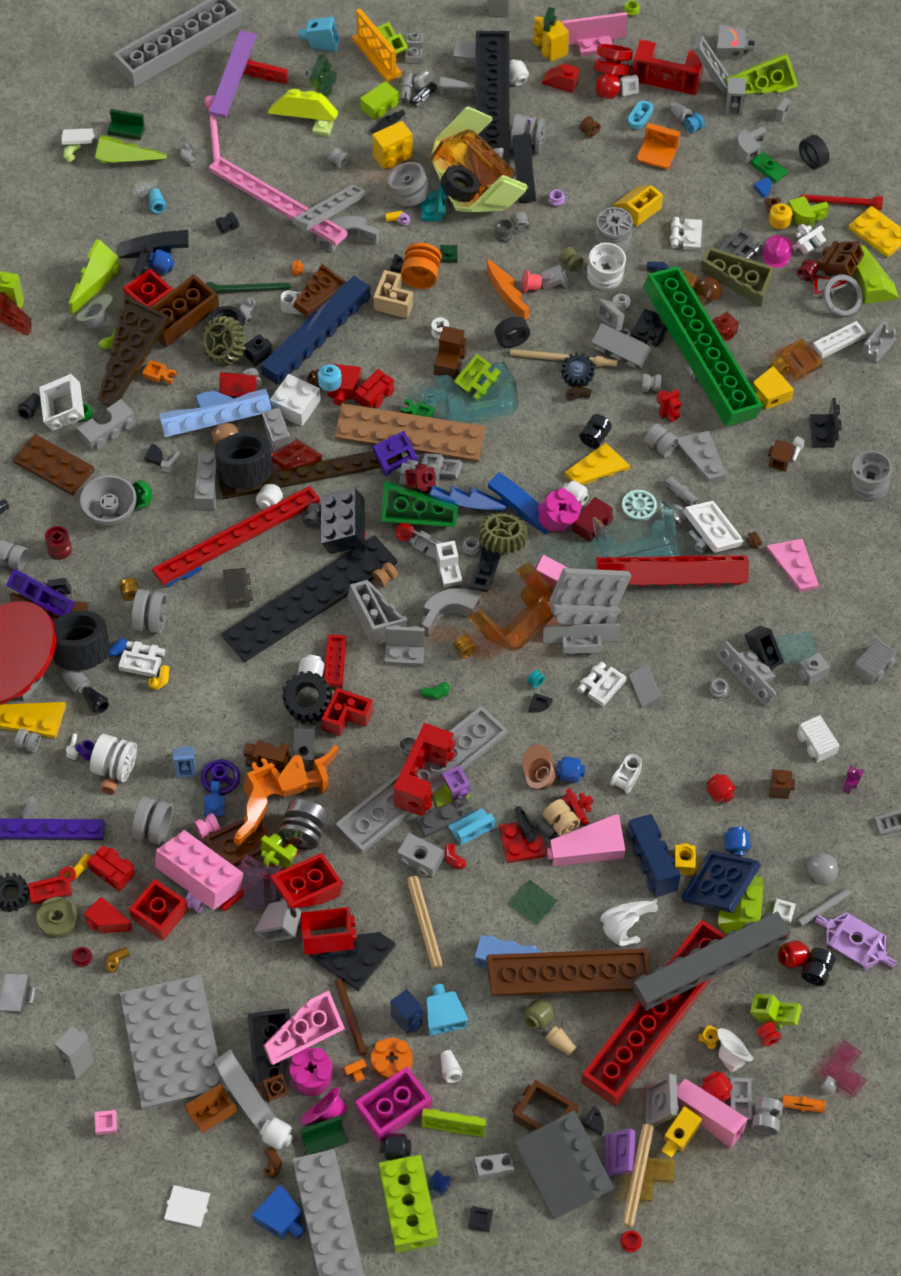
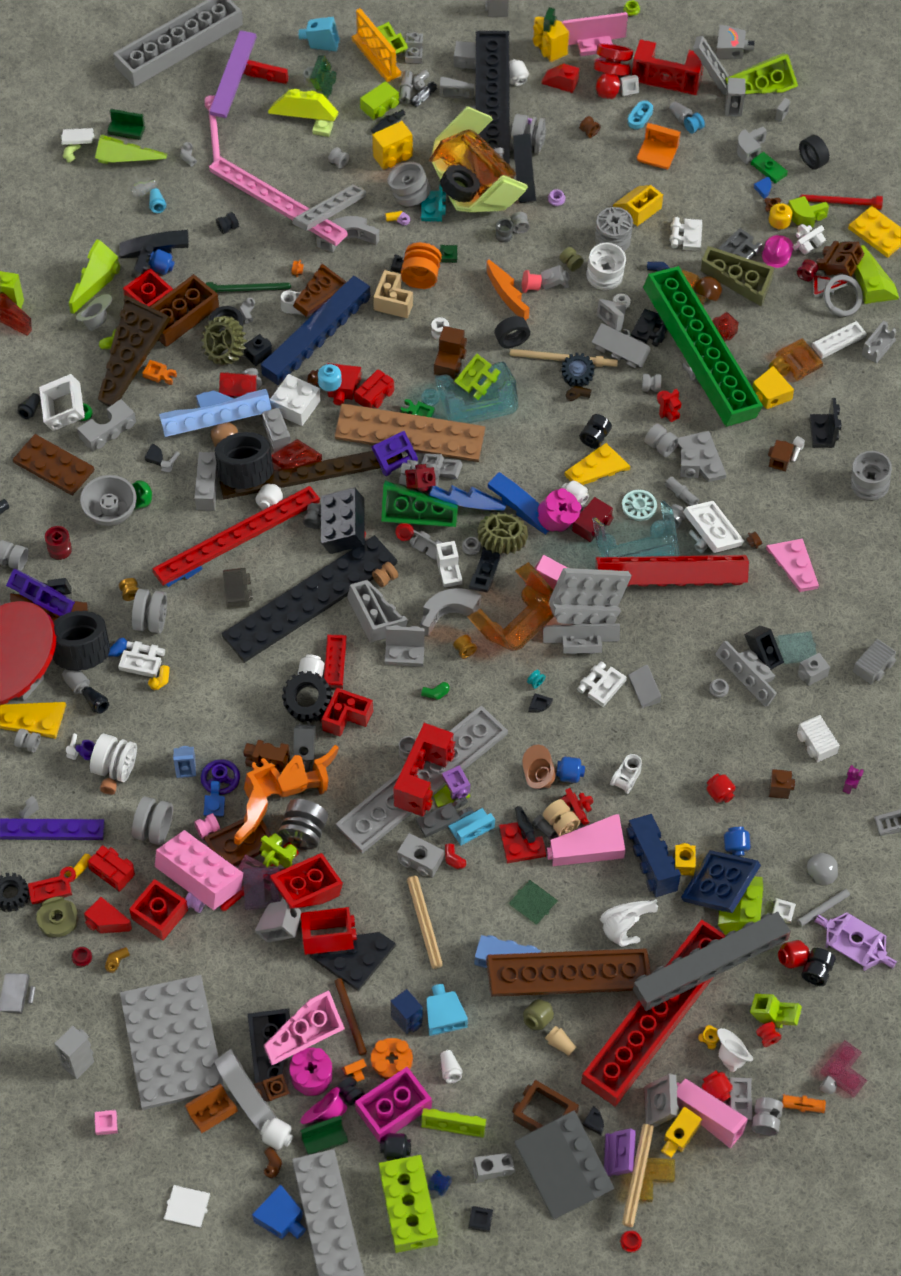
none -> black wheel [337,1076,365,1106]
none -> light grey bracket [680,449,700,478]

